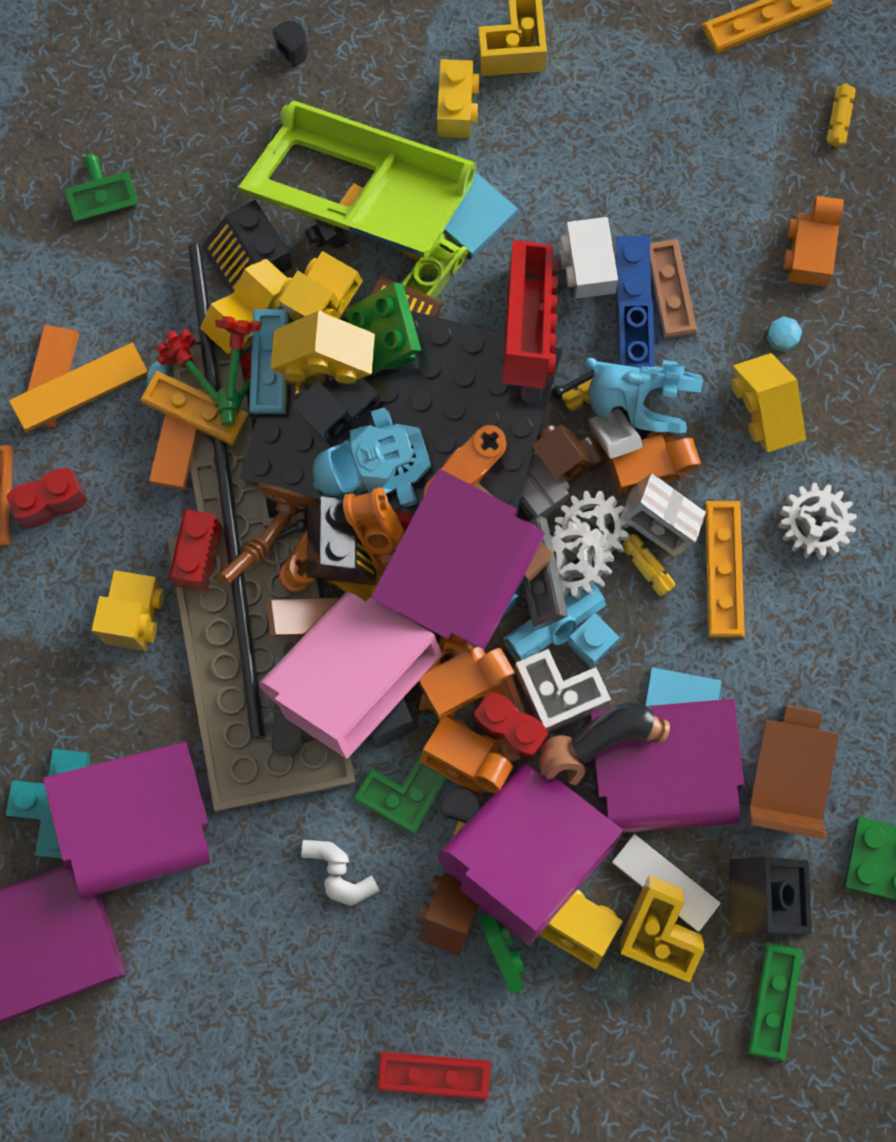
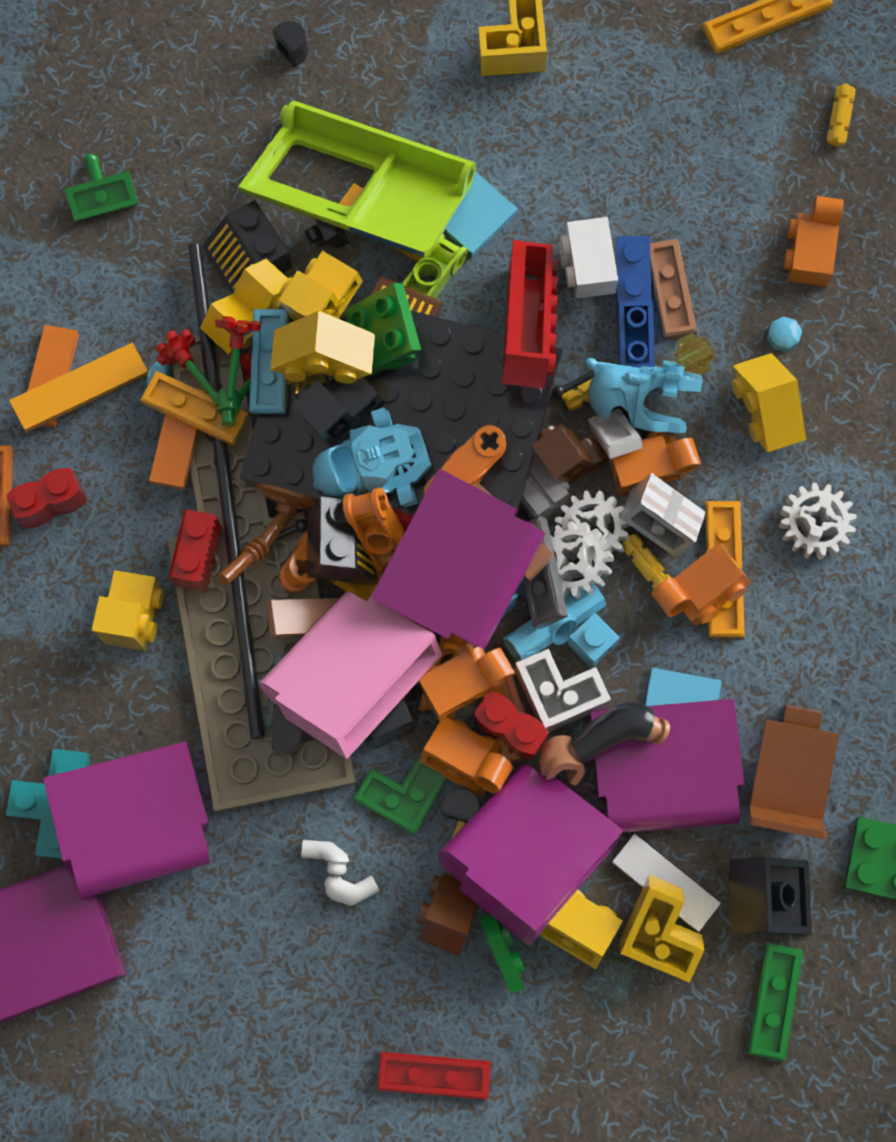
yellow brick [437,59,480,138] -> none
none -> orange hinge [651,543,752,626]
none -> clear yellow gear [674,333,716,375]

